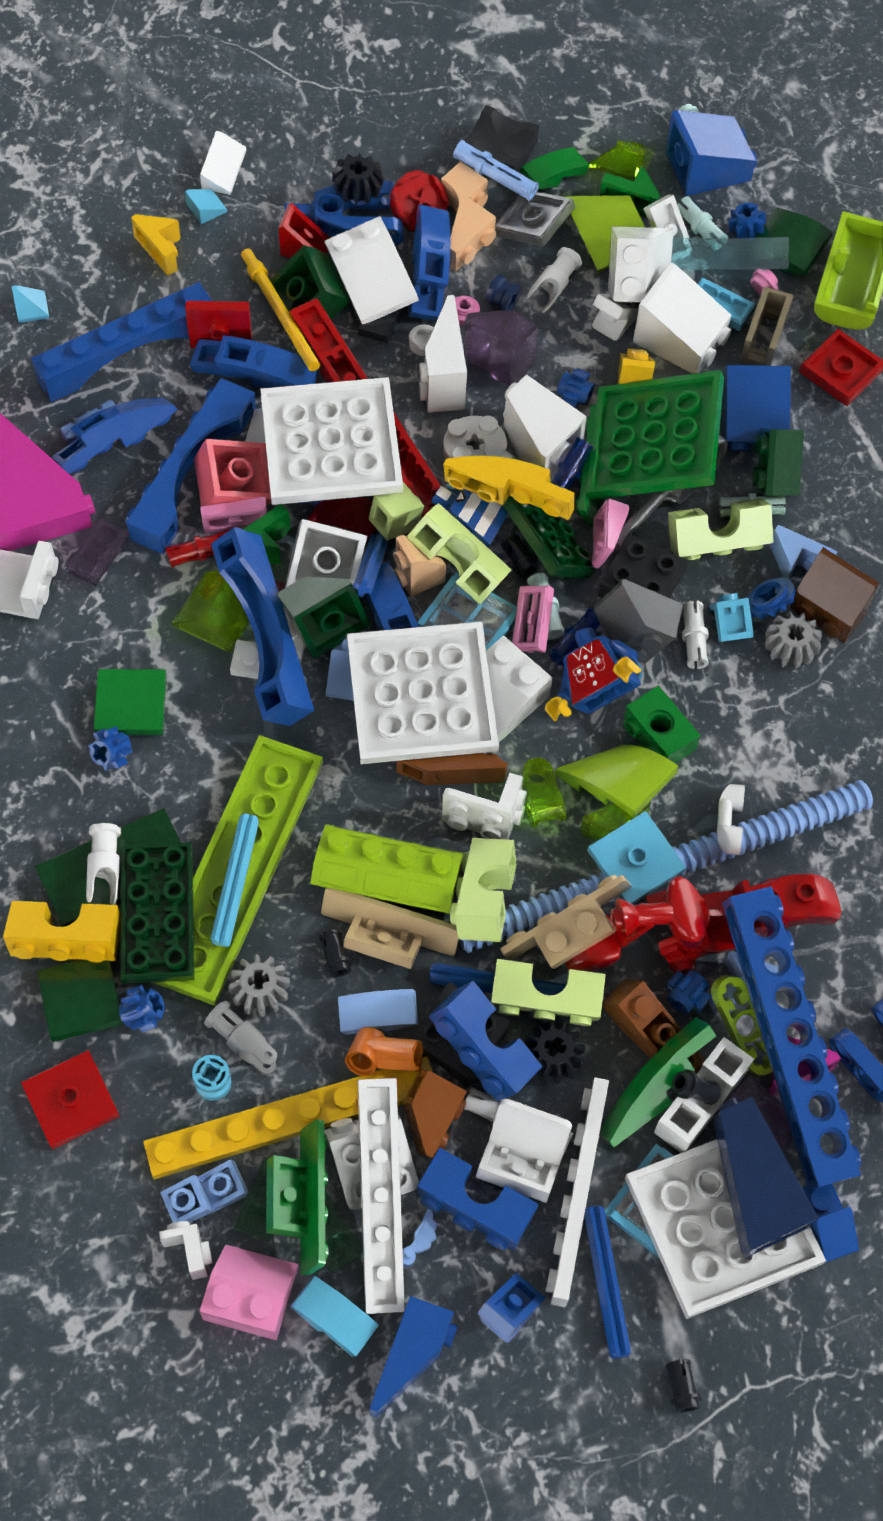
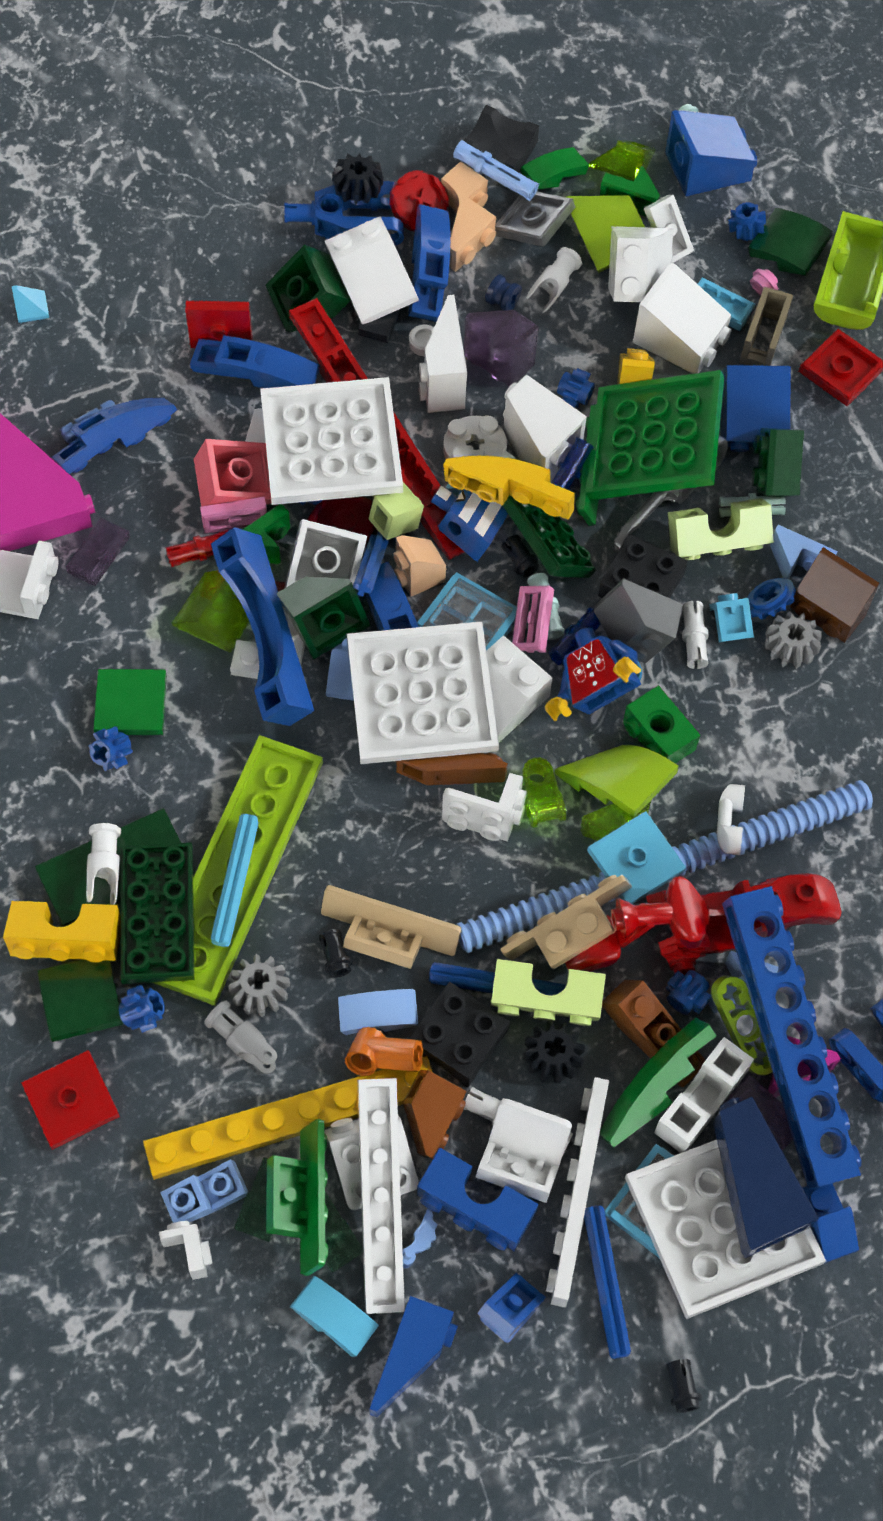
blue arch [31,282,212,403] -> none
blue arch [125,378,256,555] -> none
yellow slope [131,214,181,276] -> none
medium azure slope [185,189,227,224] -> none
medium azure wheel [192,1055,232,1101] -> none
bright pink slope [199,1244,299,1341] -> none
white slope [200,131,246,195] -> none
yellow bar [241,249,320,372] -> none
red slope [278,203,330,258] -> none
lime container [311,824,464,914] -> none
yellowish green arch [406,503,512,604] -> none
blue arch [428,981,542,1102] -> none
yellowish green arch [450,838,517,942] -> none
bright pink plate [455,296,480,326] -> none
white slope [592,294,639,341] -> none
bright pink slope [592,498,629,569] -> none
clear light blue slope [671,237,789,270] -> none
black pin [672,1069,721,1105] -> none
light aqua pin [677,196,728,251] -> none

